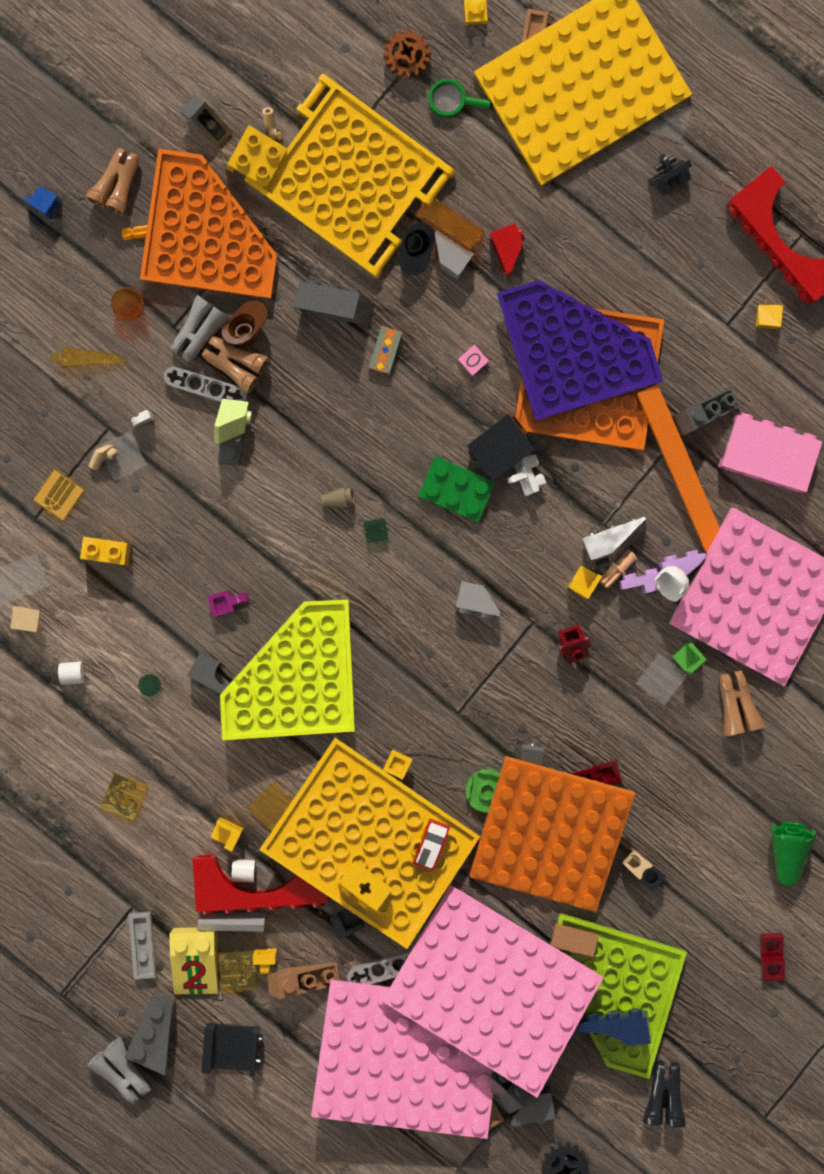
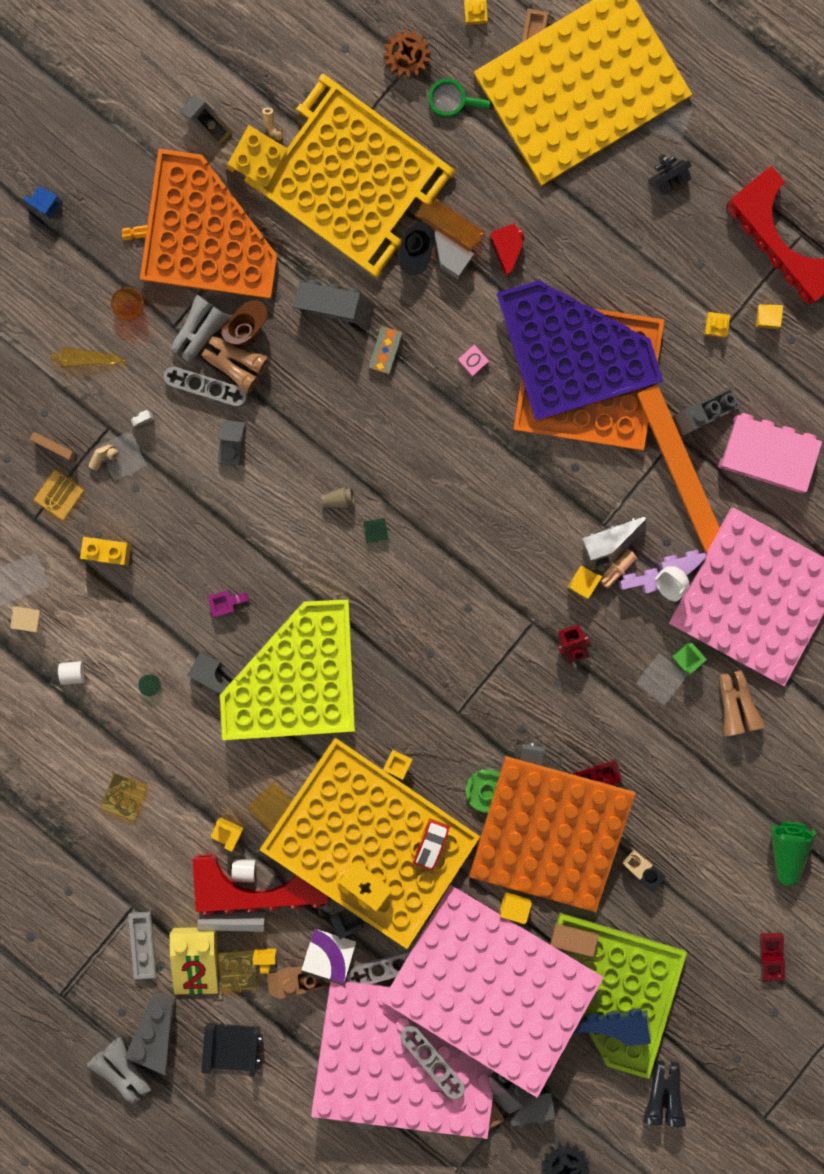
medium nougat piece [85,148,140,216] -> none
yellowish green slope [214,399,252,444] -> none
green plate [418,456,496,523] -> none
light grey slope [455,581,500,619] -> none
black panel [467,412,538,481] -> none
white hips [507,454,546,496] -> none
none -> medium nougat tile [30,432,77,461]
none -> tile [301,929,356,985]
none -> light grey beam [400,1025,465,1099]
none -> yellow panel [499,891,532,924]
none -> yellow tile [704,312,730,338]

